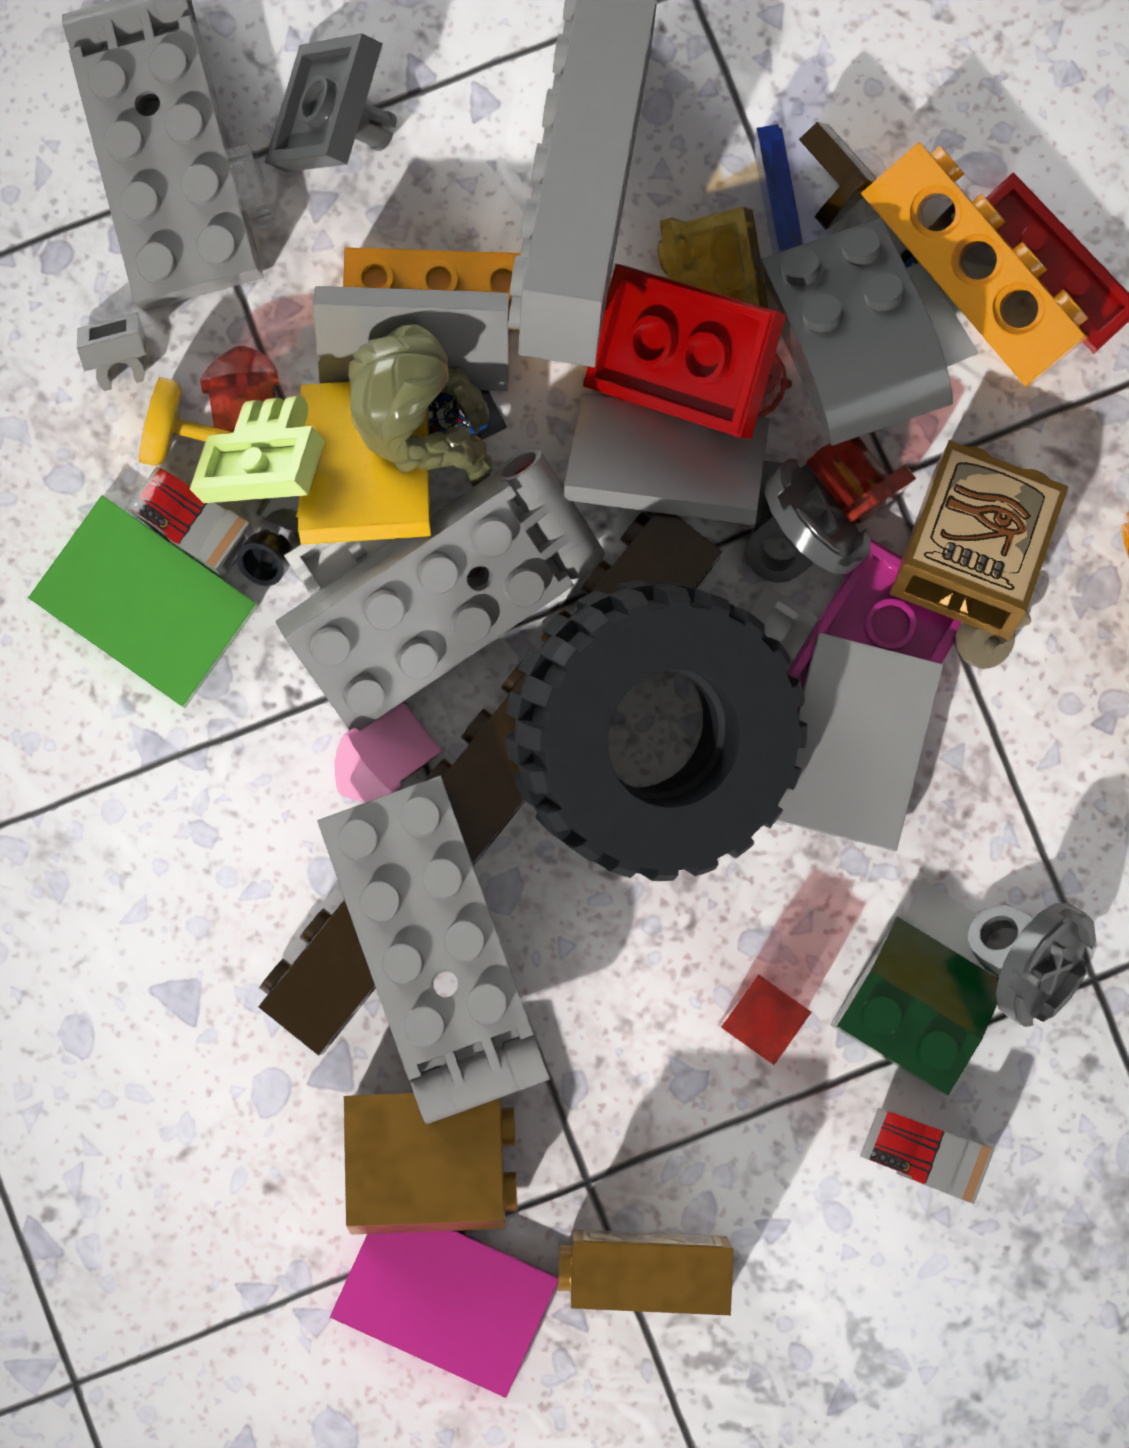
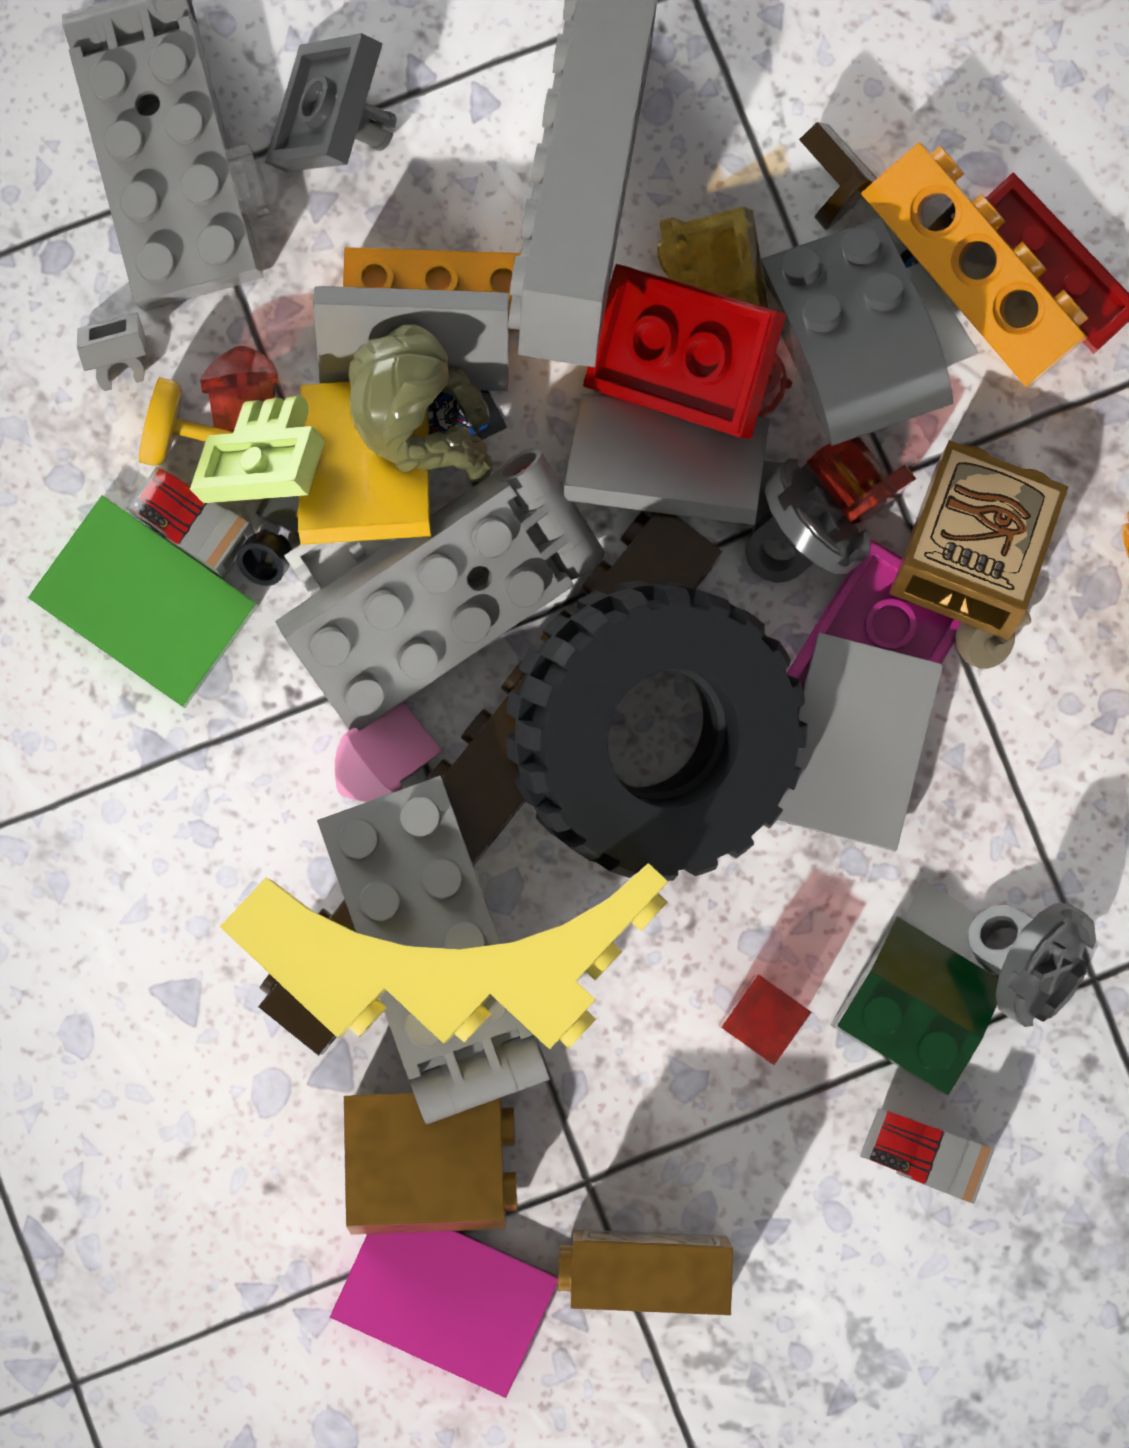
light grey tile [749,585,820,672] -> none
clear blue tile [753,124,803,254] -> none
none -> light yellow arch [220,863,668,1049]

